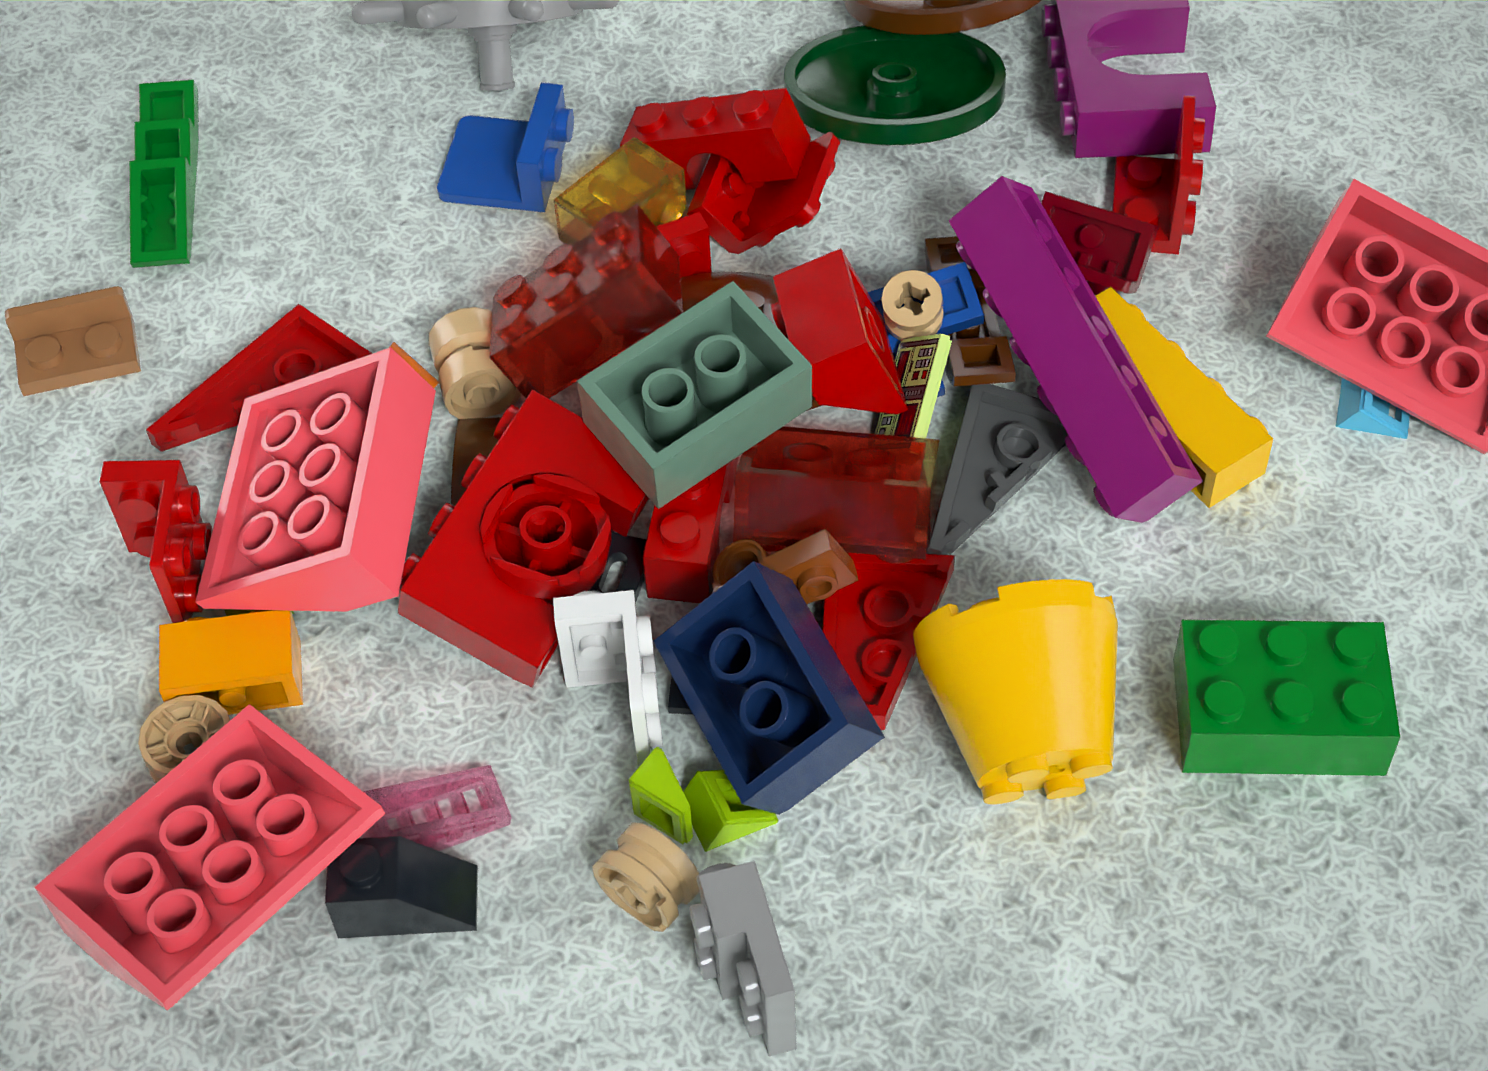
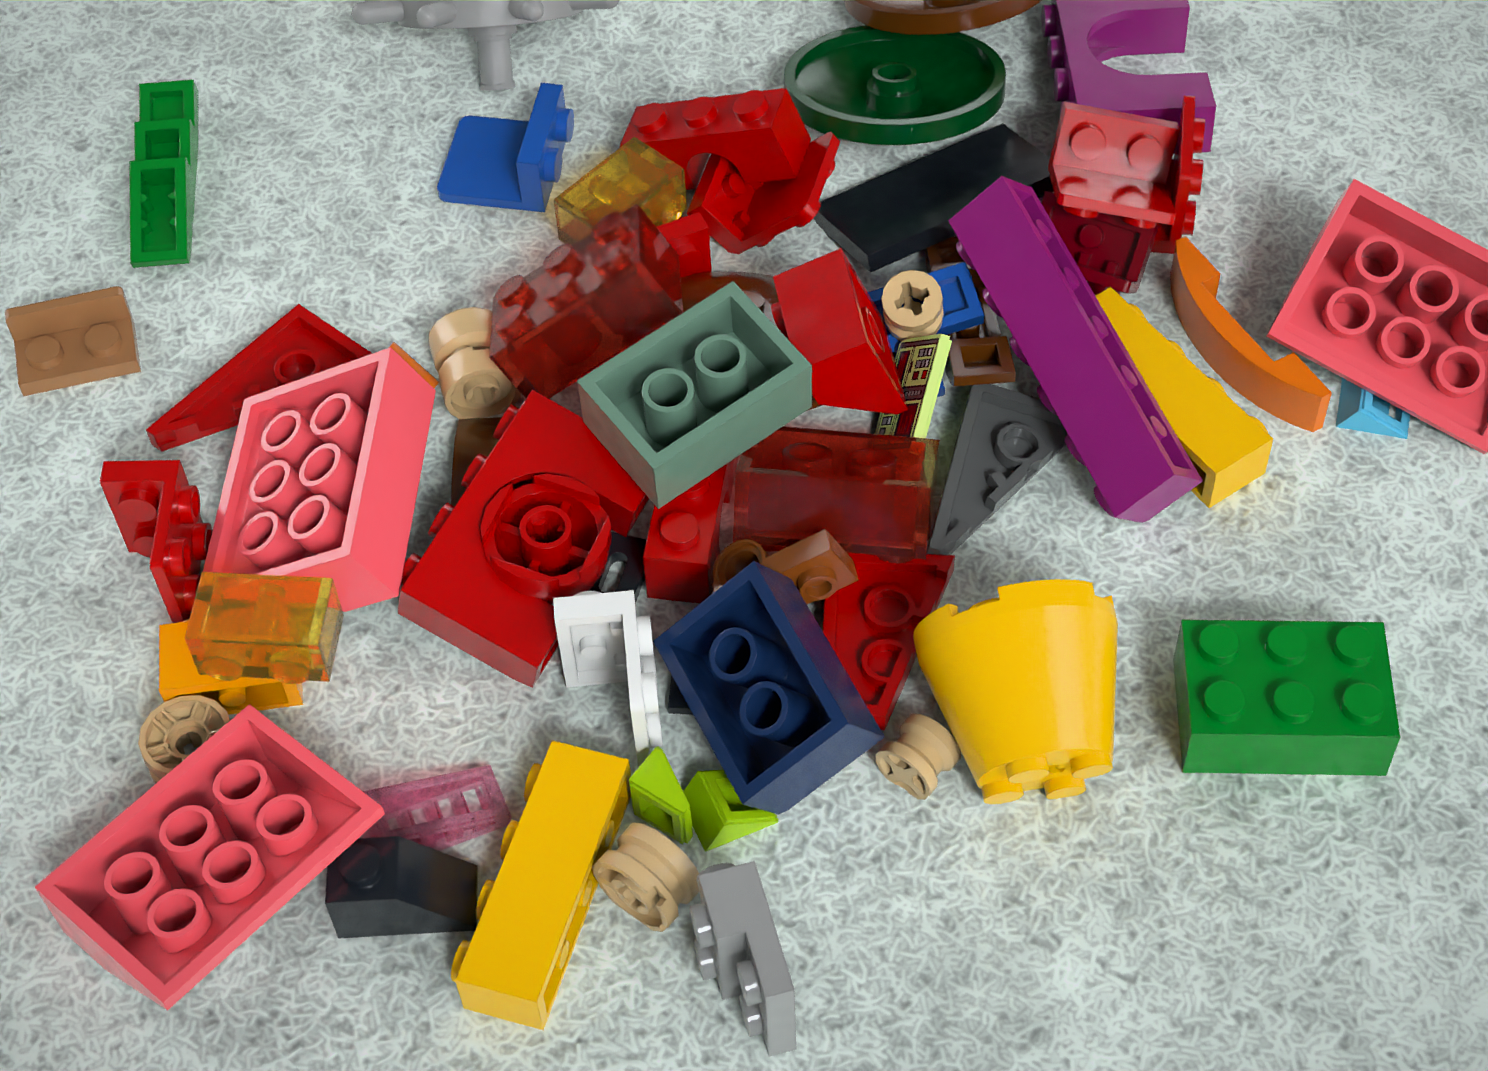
none -> clear yellow brick [185,572,344,684]
none -> yellow brick [451,740,631,1030]
none -> black tile [814,123,1054,272]
none -> tan wheel [876,714,961,799]
none -> bracket [1048,102,1180,228]
none -> orange slope [1170,236,1332,432]

